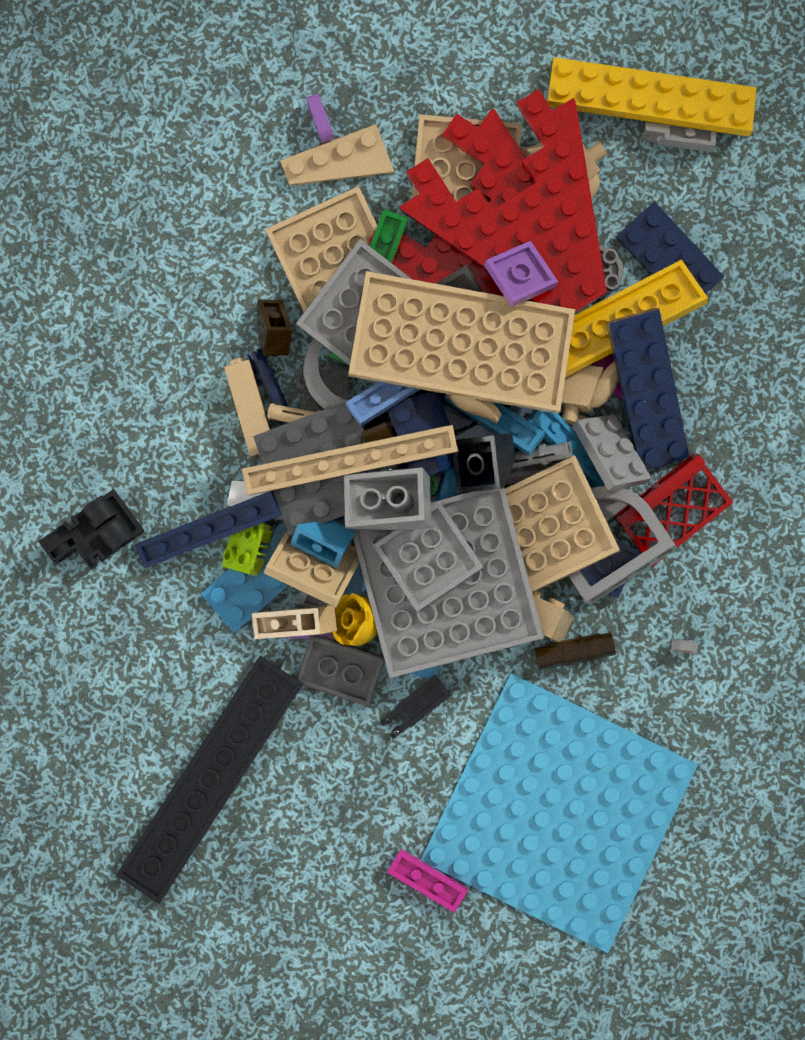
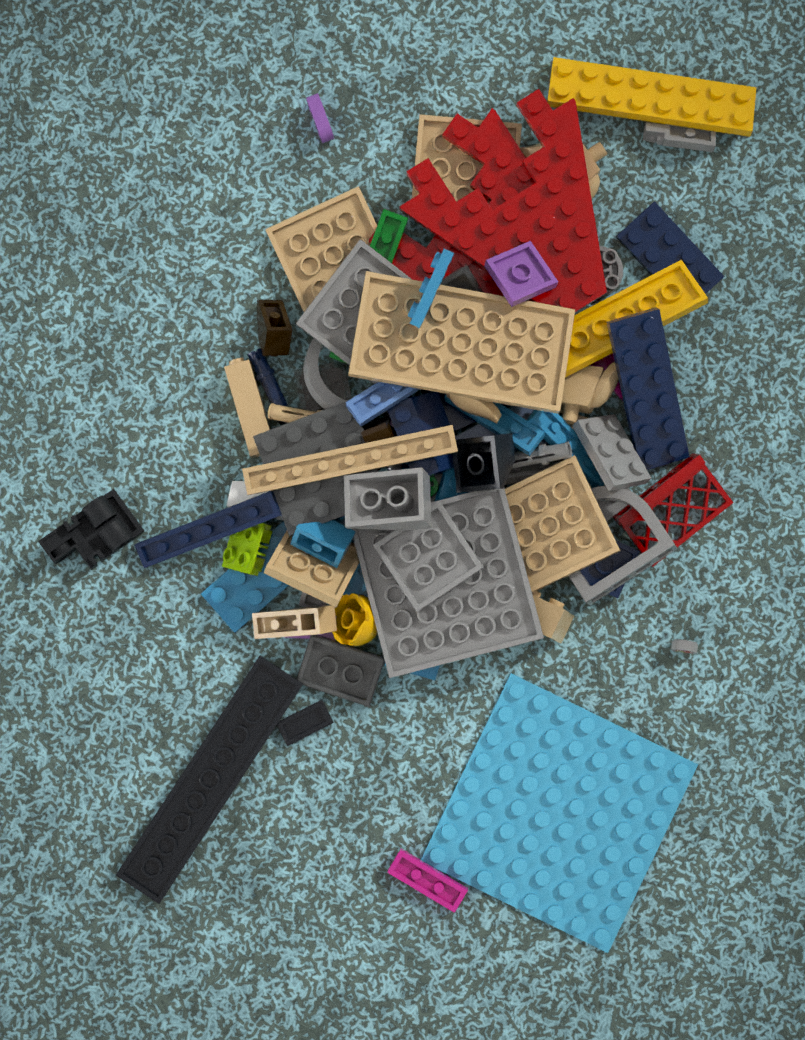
tan wing [280,124,394,186] -> none
black hinge [380,675,451,738] -> none
dark brown piece [534,632,616,670] -> none
none -> black tile [277,699,334,746]
none -> dark azure wing [408,249,454,328]

